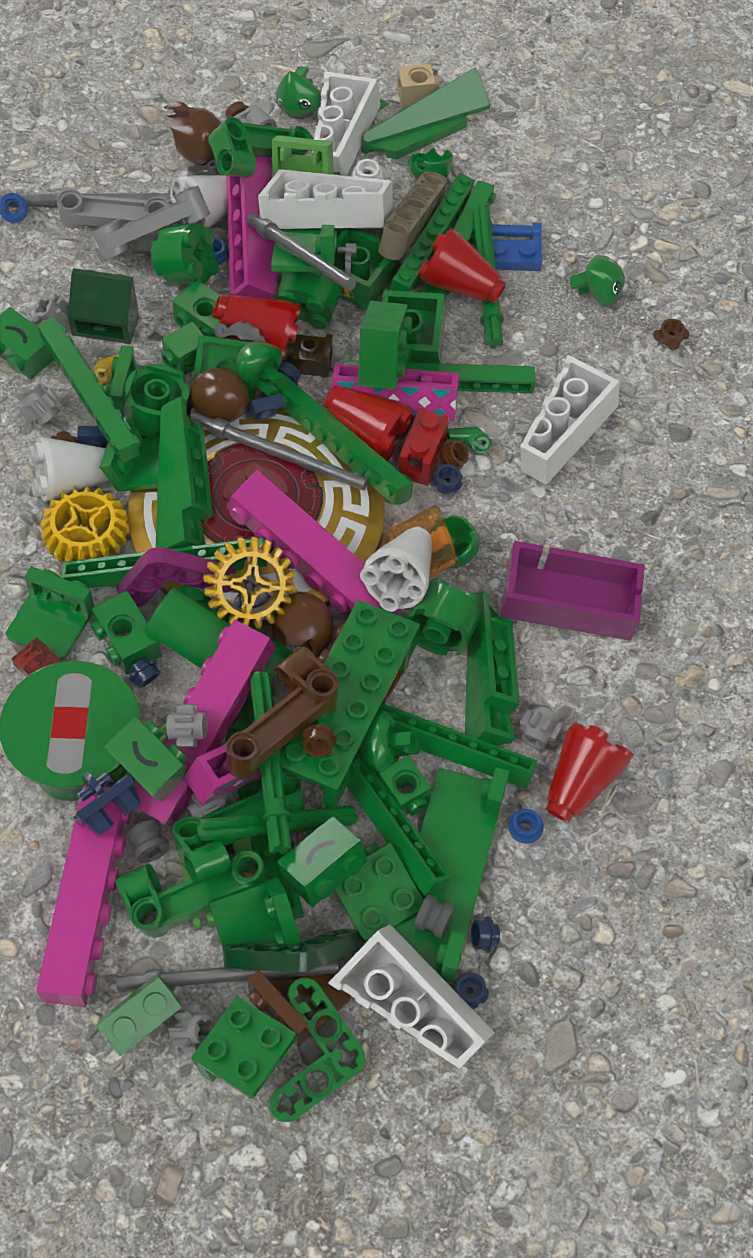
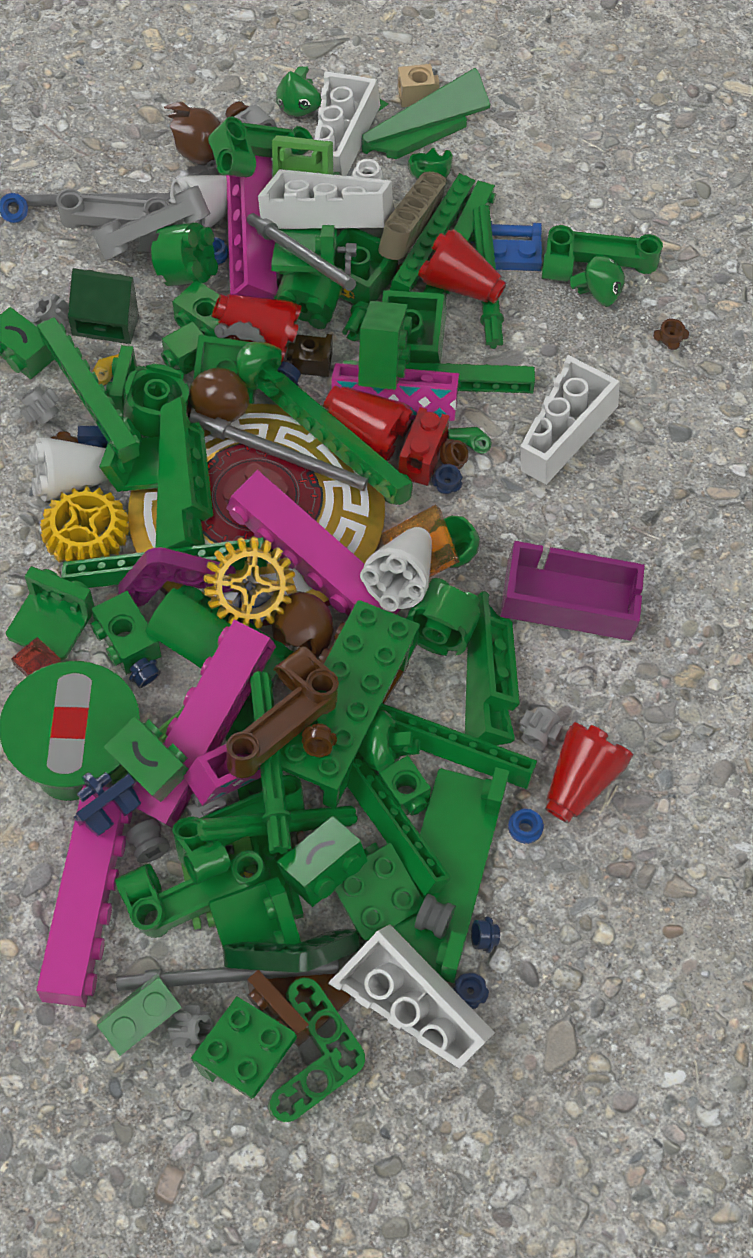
light grey gear [166,705,208,747] -> none
dark blue plate [245,393,284,421] -> none
none -> green pin [342,301,369,341]
none -> green piece [541,225,663,282]

